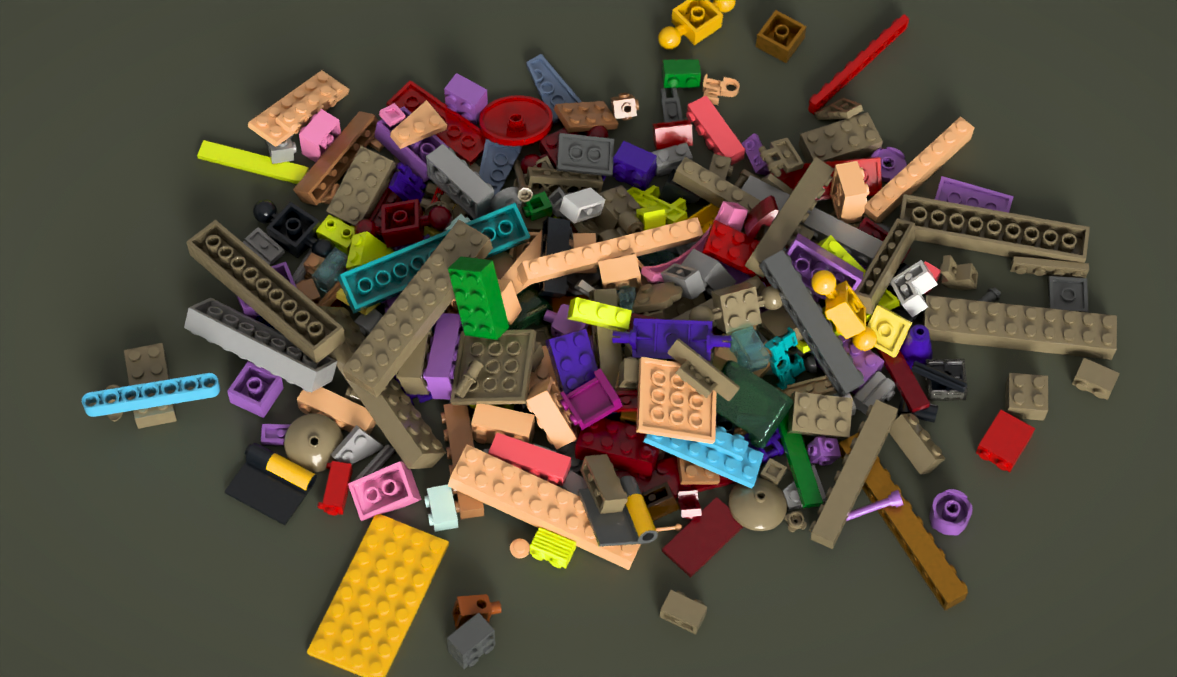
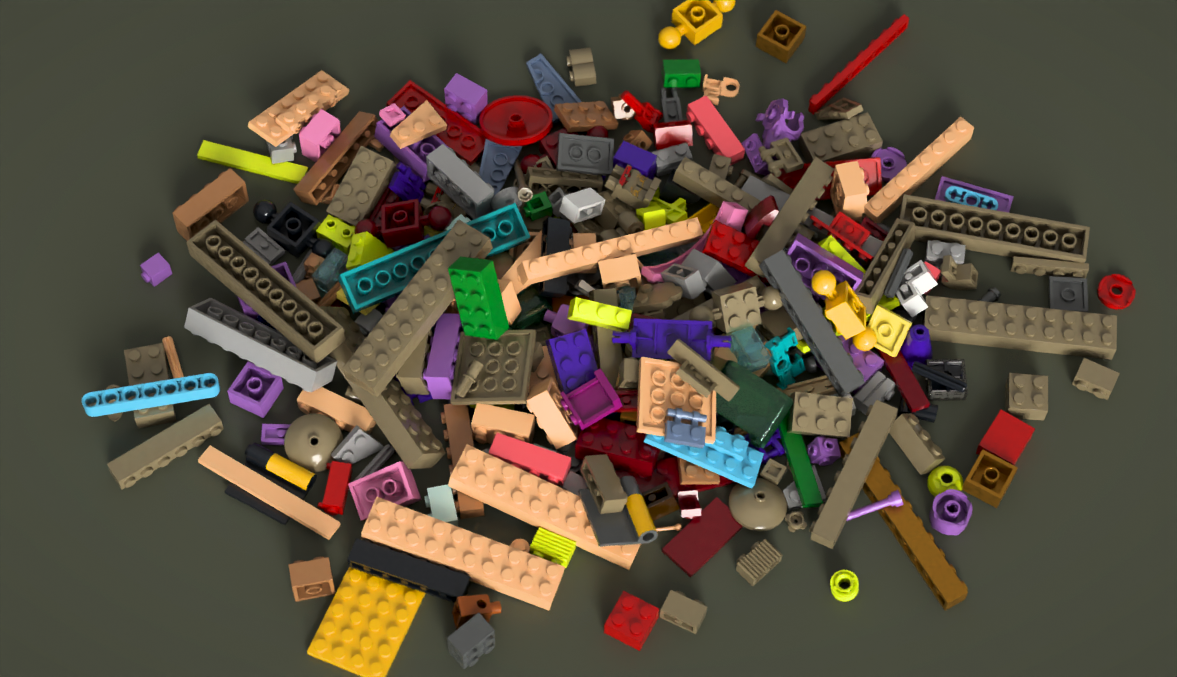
none -> dark tan brick [107,403,224,490]
none -> medium lavender brick [140,252,172,287]
none -> light nougat axle [162,336,184,379]
none -> medium nougat brick [172,168,249,241]
none -> light nougat tile [198,445,340,540]
none -> medium nougat brick [288,556,335,602]
none -> black brick [347,538,471,603]
none -> light nougat brick [361,497,565,610]
none -> dark tan brick [566,47,596,87]
none -> dark tan hips [604,164,661,209]
none -> red brick [604,591,660,651]
none -> medium nougat brick [619,130,653,151]
none -> red connector [621,90,663,133]
none -> sand blue plate [664,408,707,448]
none -> dark tan brick [736,539,782,586]
none -> medium lavender helmet [756,98,804,160]
none -> red bracket [810,211,874,262]
none -> neon yellow wheel [830,570,859,602]
none -> dark grey axle [884,248,913,298]
none -> light grey brick [924,240,966,269]
none -> neon yellow piece [927,466,963,497]
none -> medium azure beam [945,186,998,210]
none -> pearl gold brick [962,449,1018,508]
none -> red tile [1097,273,1136,310]

